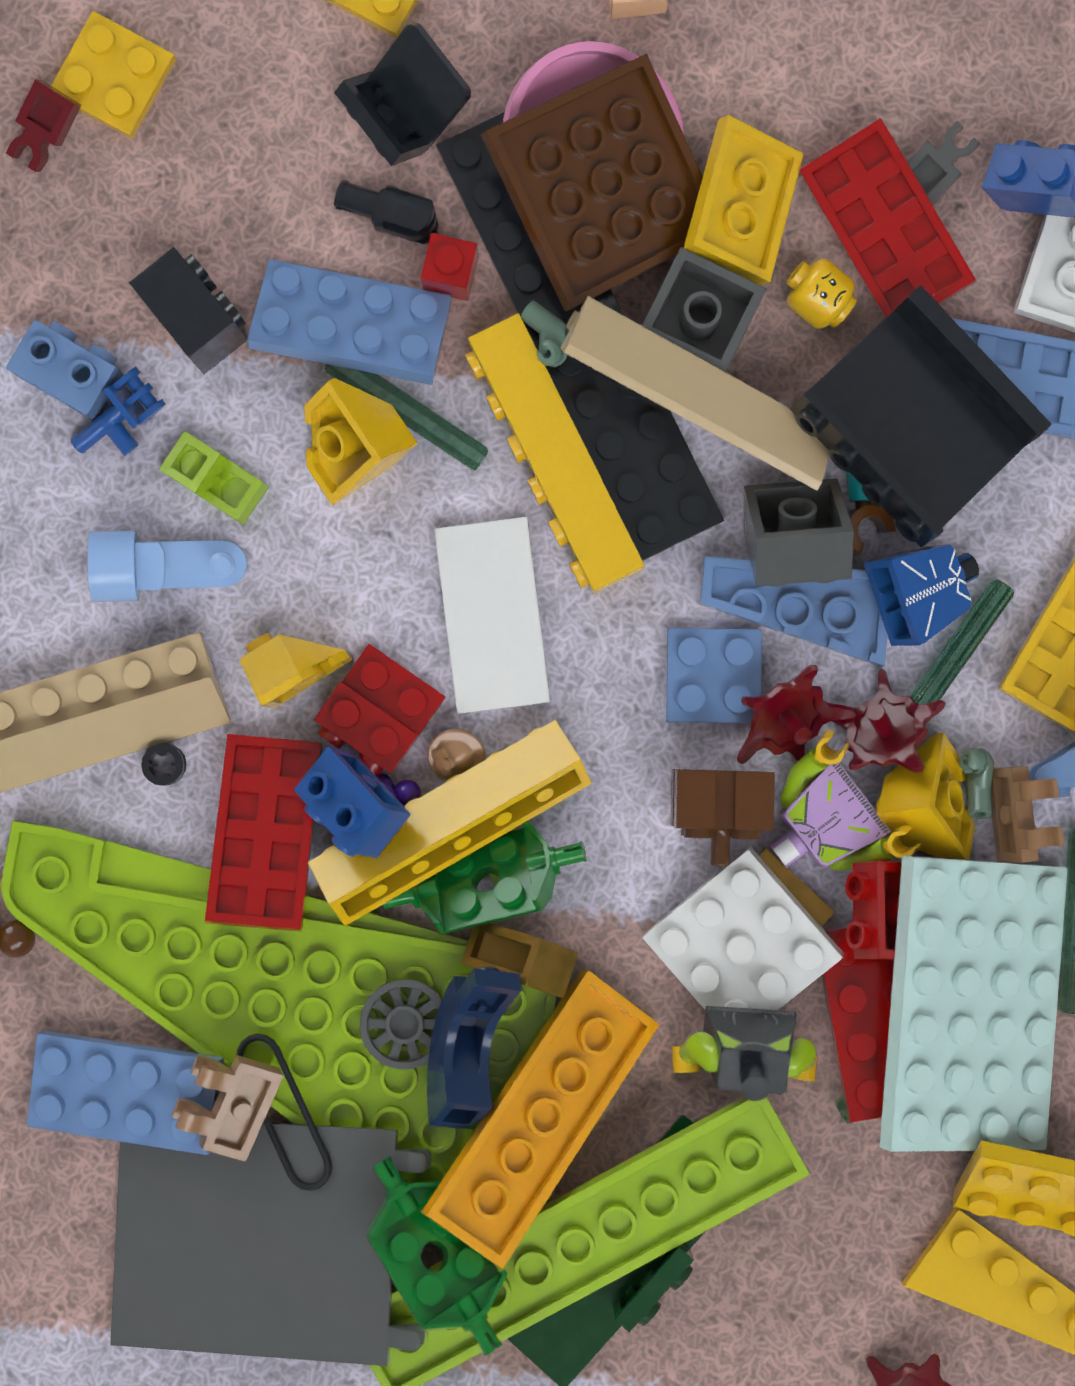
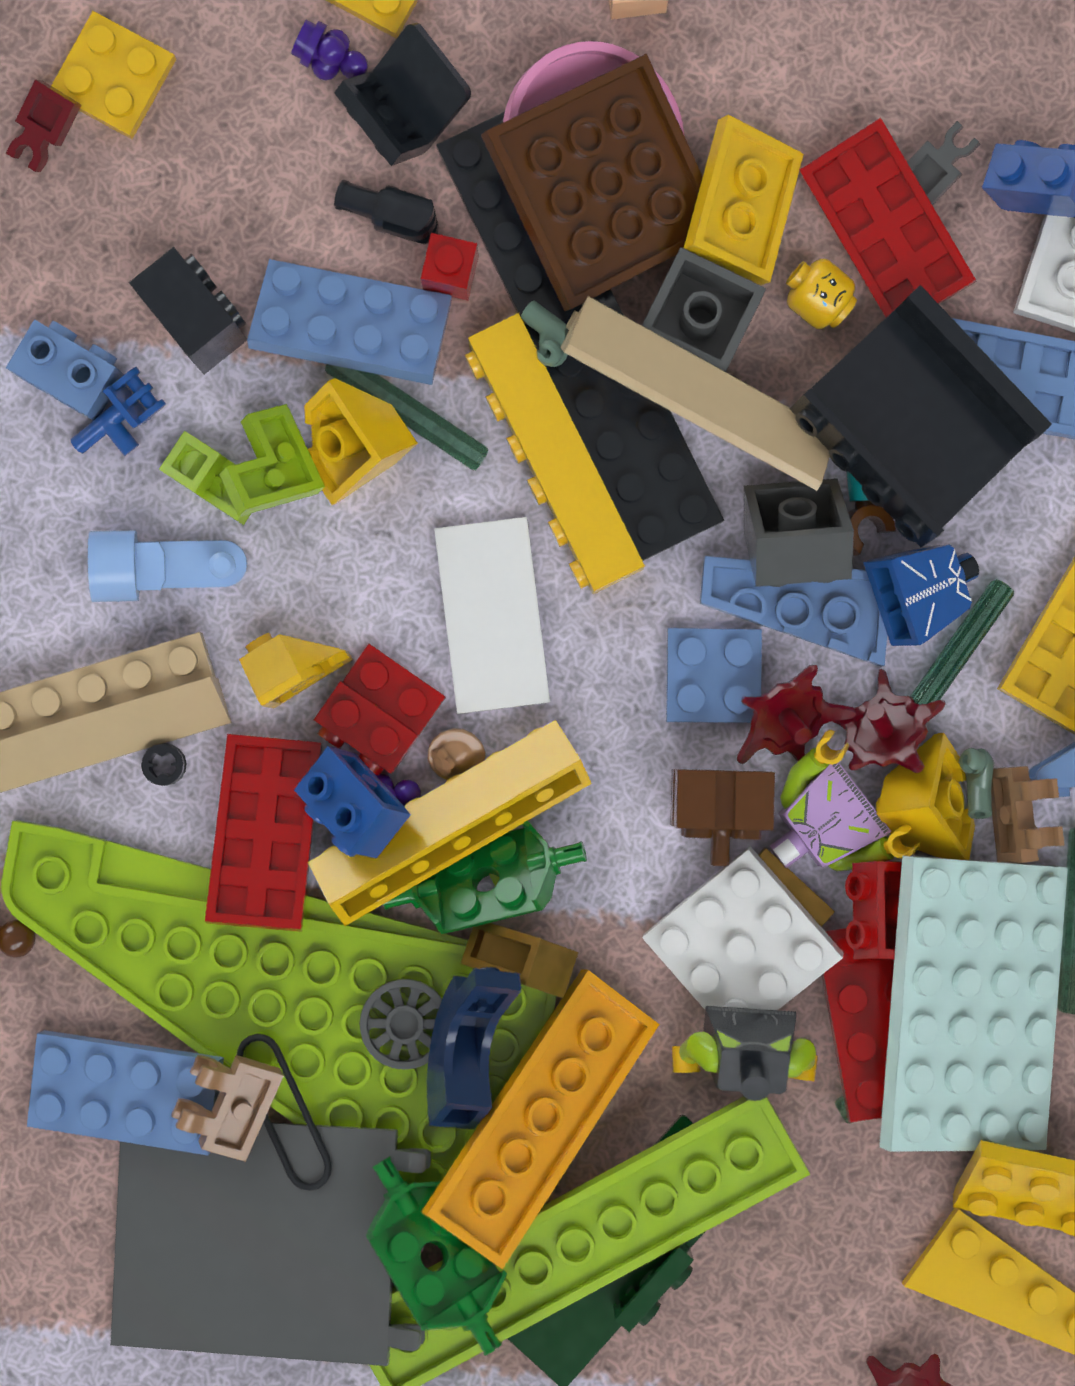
none -> lime plate [219,404,325,517]
none -> dark purple piece [291,20,368,81]

